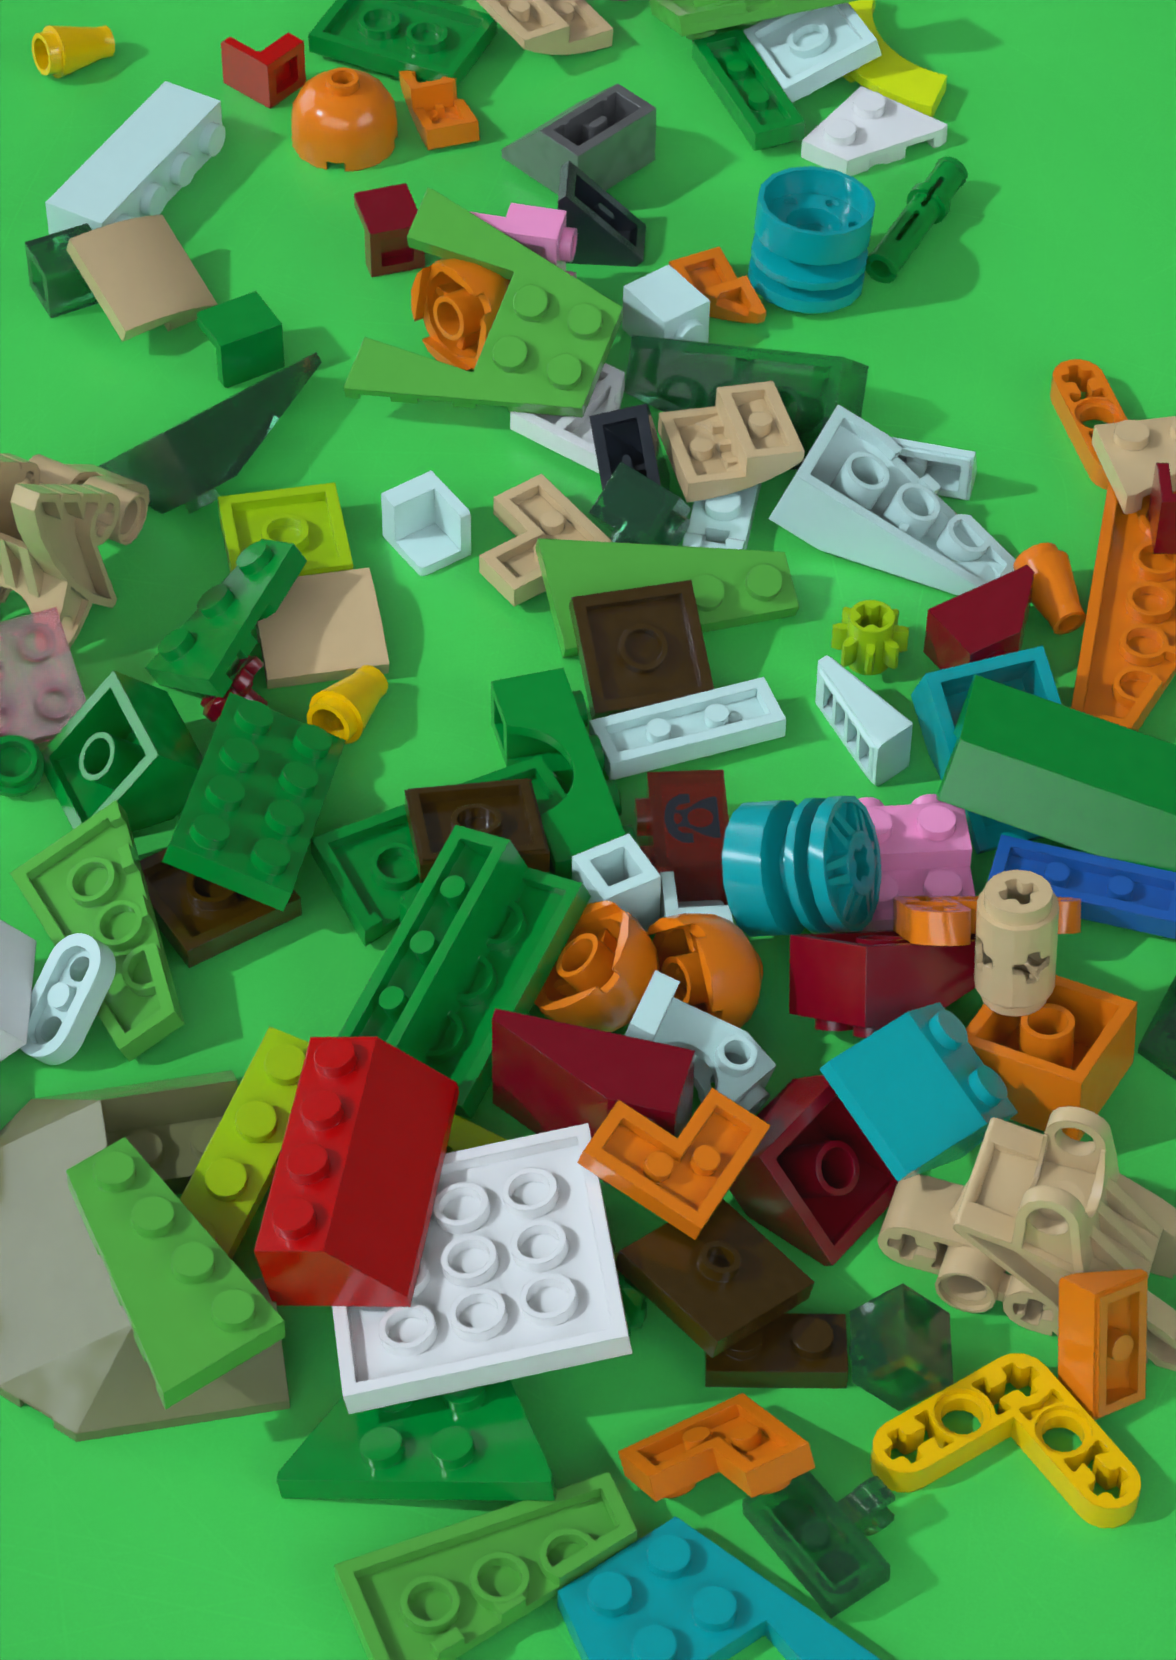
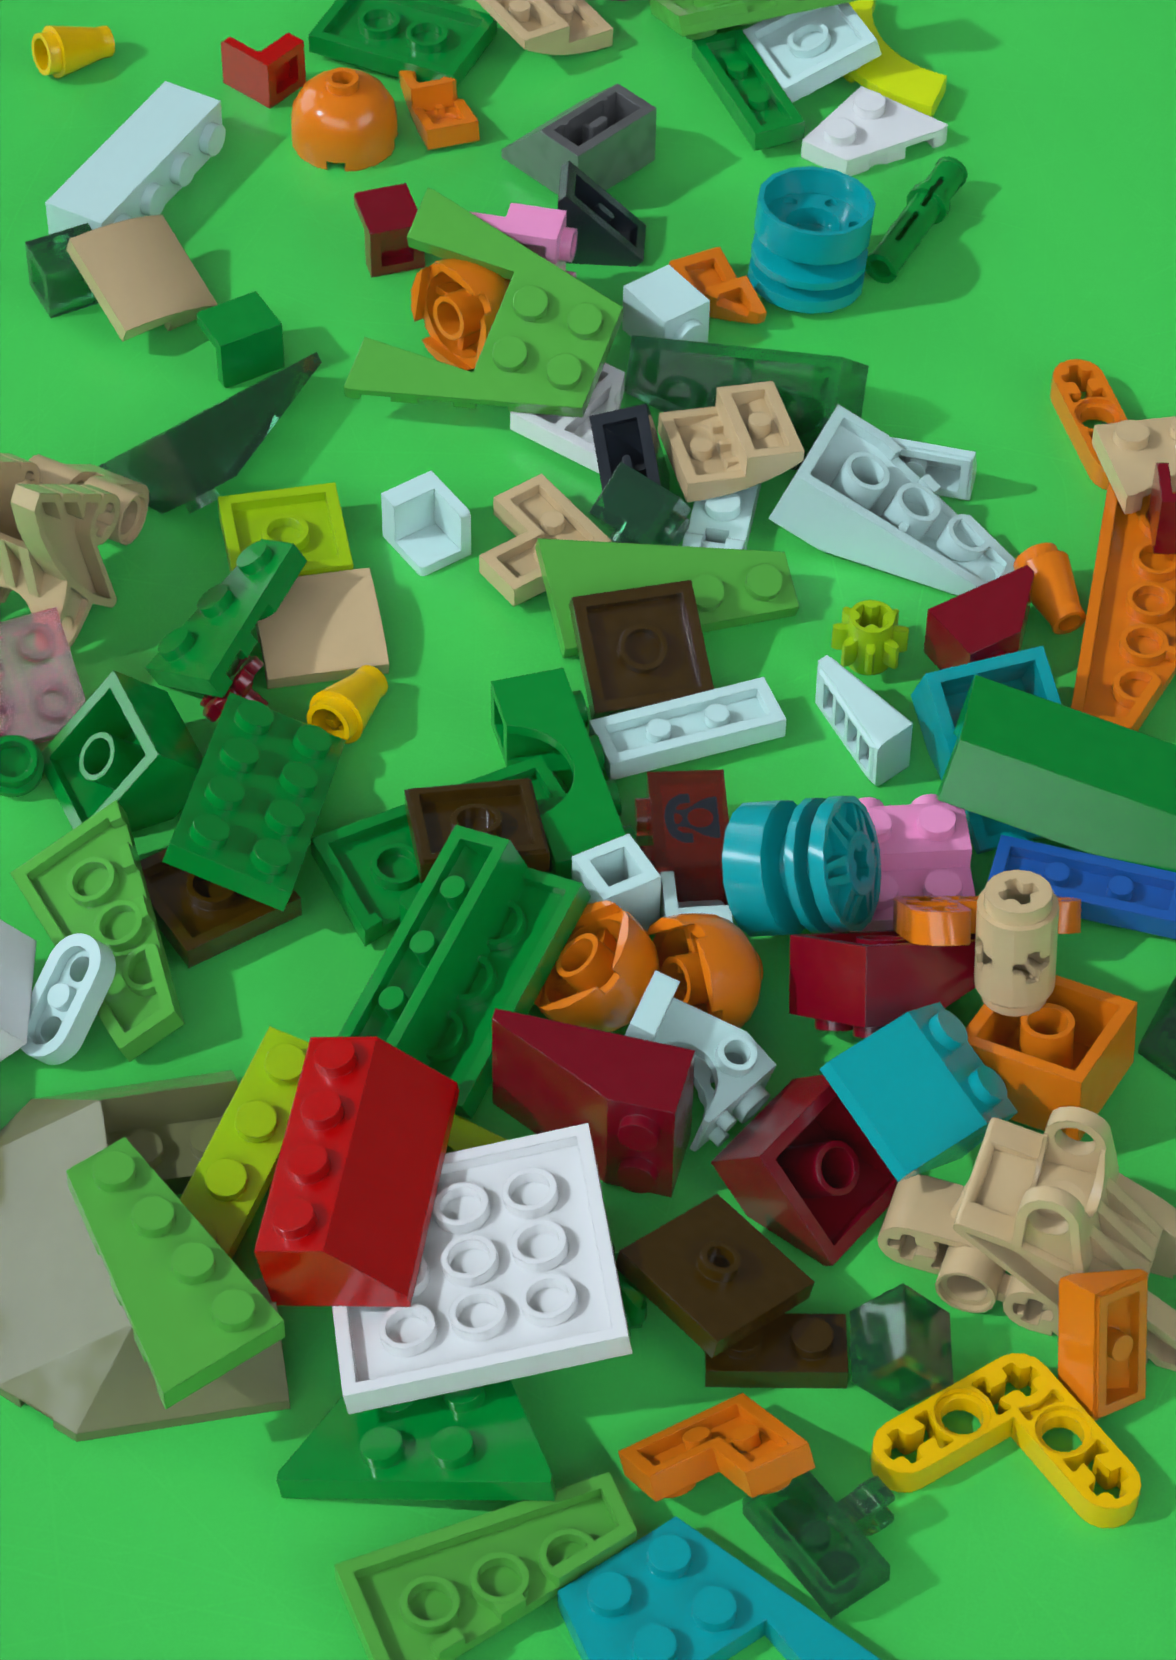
orange plate [577,1088,771,1240] -> none

